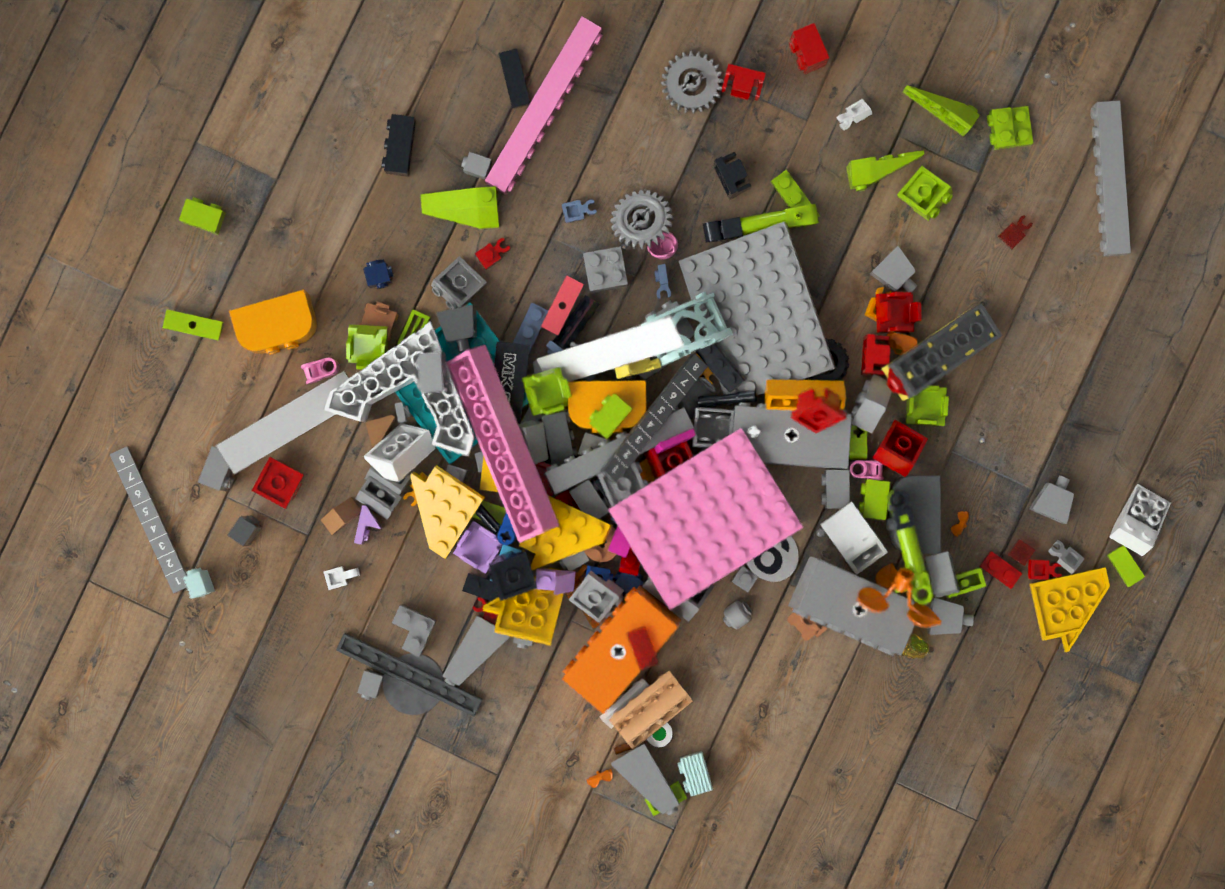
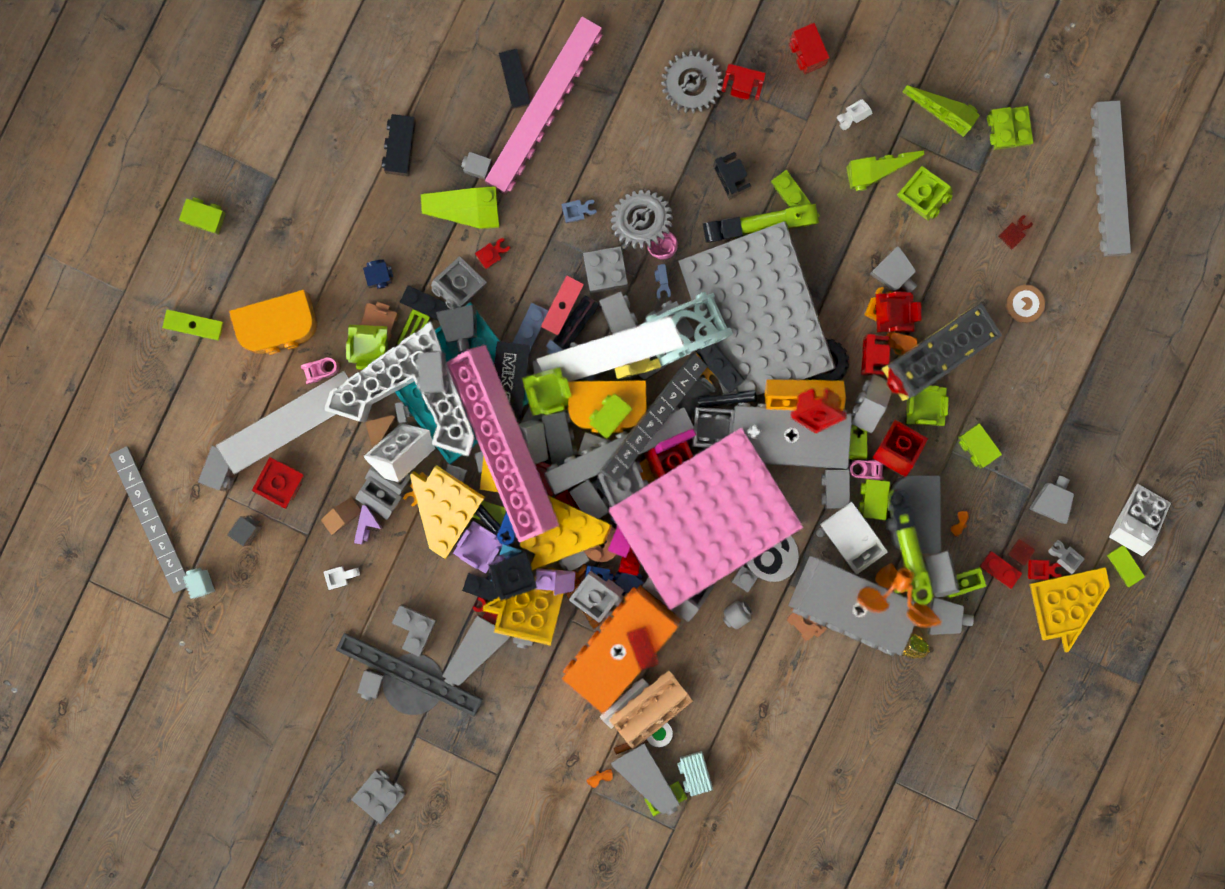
none -> light grey plate [351,769,406,824]
none -> black plate [400,285,450,321]
none -> light grey brick [599,292,638,335]
none -> lime brick [958,423,1002,468]
none -> medium nougat tile [1006,285,1045,323]

